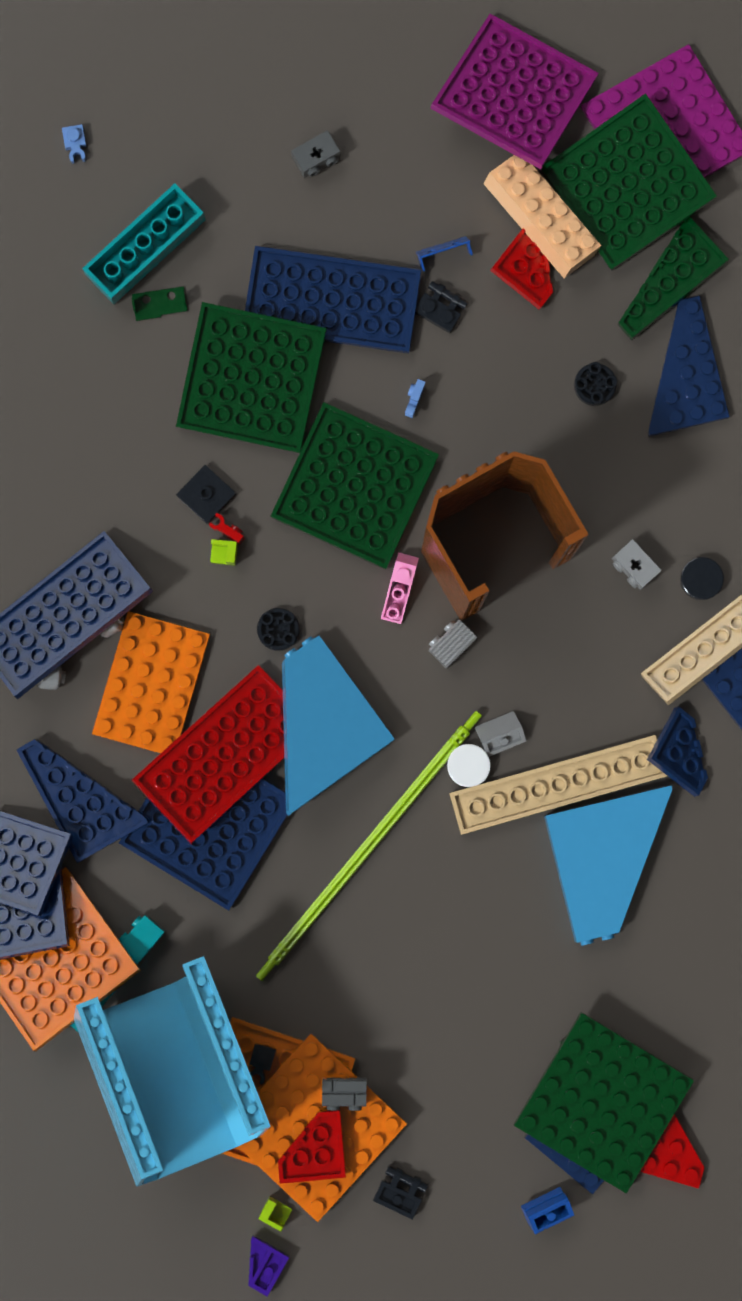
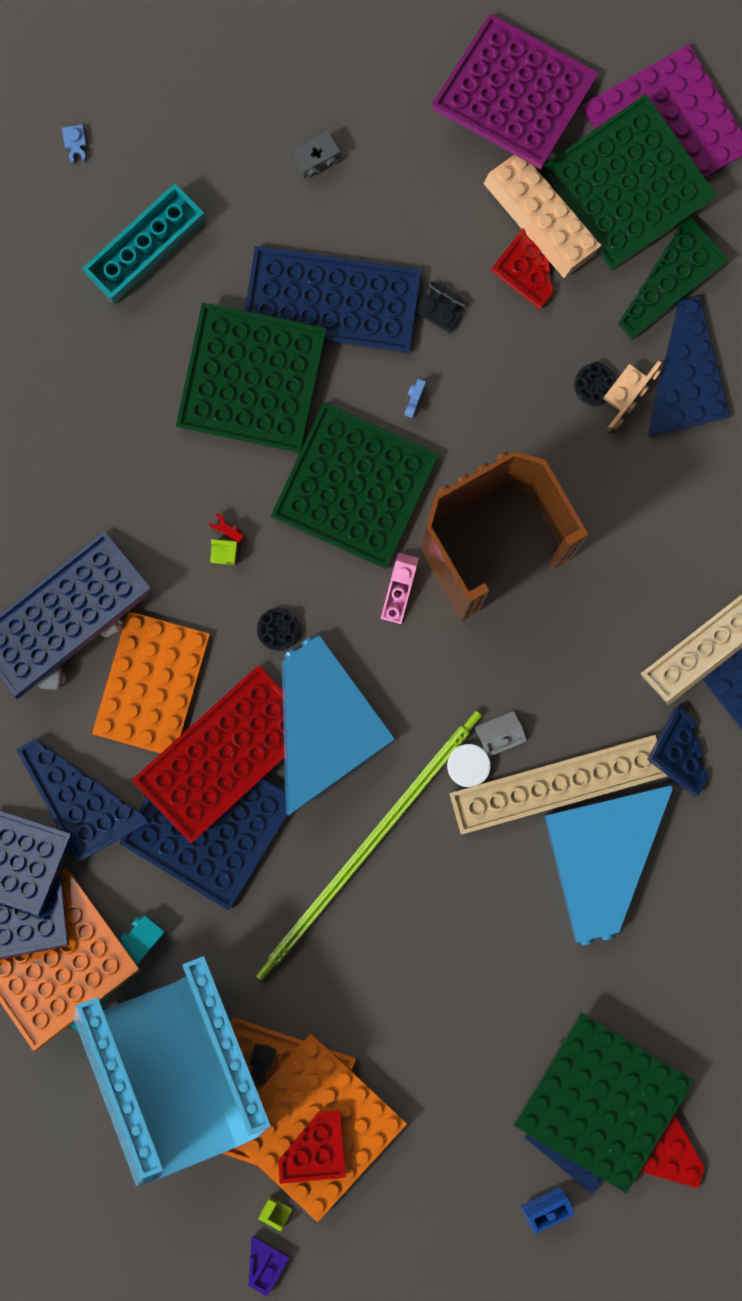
dark green piece [131,286,187,321] -> none
black plate [176,465,236,524] -> none
dark grey brick [322,1078,367,1111] -> none
black plate [373,1166,428,1220] -> none
blue piece [416,236,473,271] -> none
light grey brick [428,620,477,669] -> none
light grey brick [612,539,662,590] -> none
black tile [680,557,724,600] -> none
none -> light nougat bracket [603,360,662,432]

